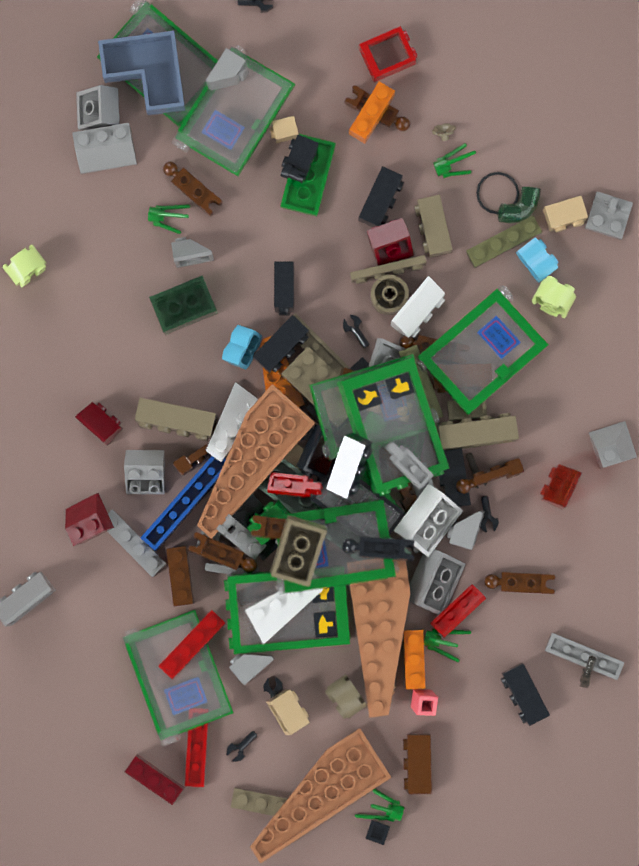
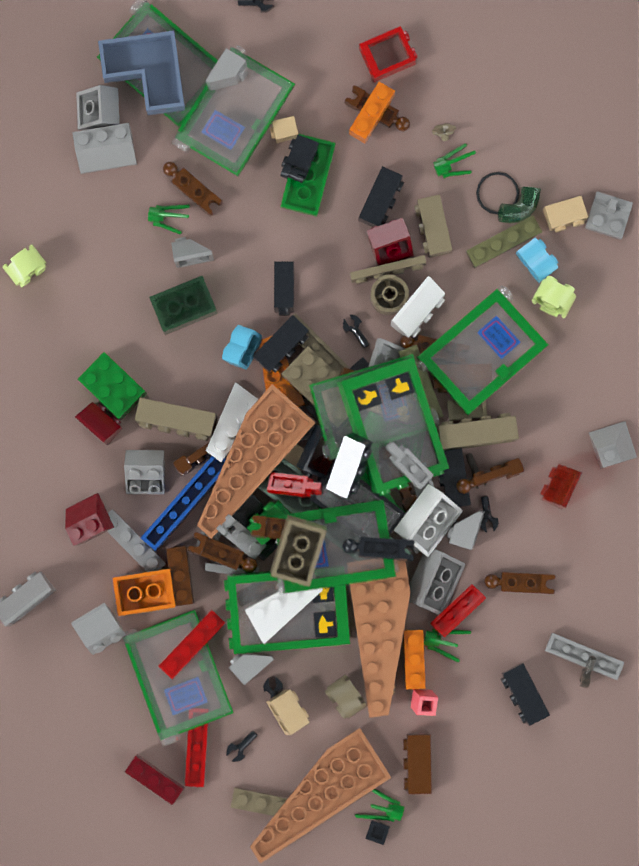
none -> light grey slope [71,603,126,655]
none -> green brick [77,352,147,421]
none -> orange slope [113,569,176,616]

